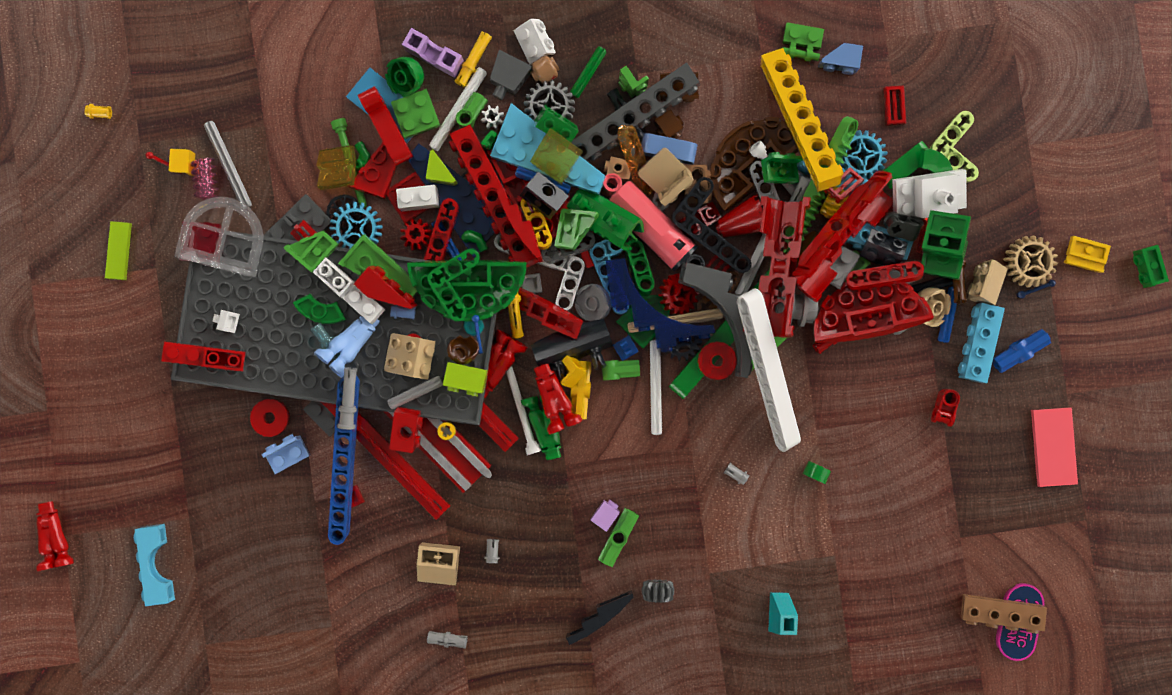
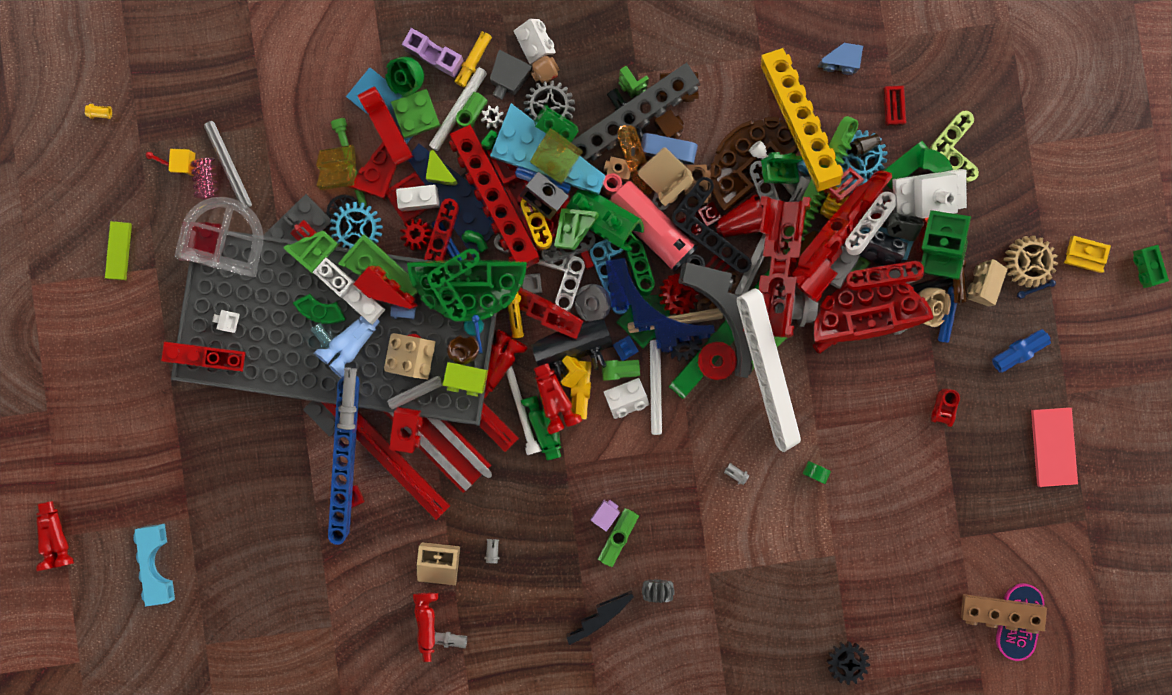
red tile [250,399,290,437] -> none
light blue bracket [261,434,311,474] -> none
green arm [354,141,371,170] -> none
yellow bush [437,422,456,440] -> none
red slope [497,188,543,263] -> none
green axle [570,46,606,98] -> none
teal slope [768,592,798,635] -> none
bright green plate [782,22,824,62] -> none
medium azure brick [958,303,1005,383] -> none
none -> red piece [413,592,438,662]
none -> white bracket [604,378,649,419]
none -> black gear [826,641,870,685]
none -> white beam [845,192,896,255]
none -> dark brown cone [850,134,881,157]

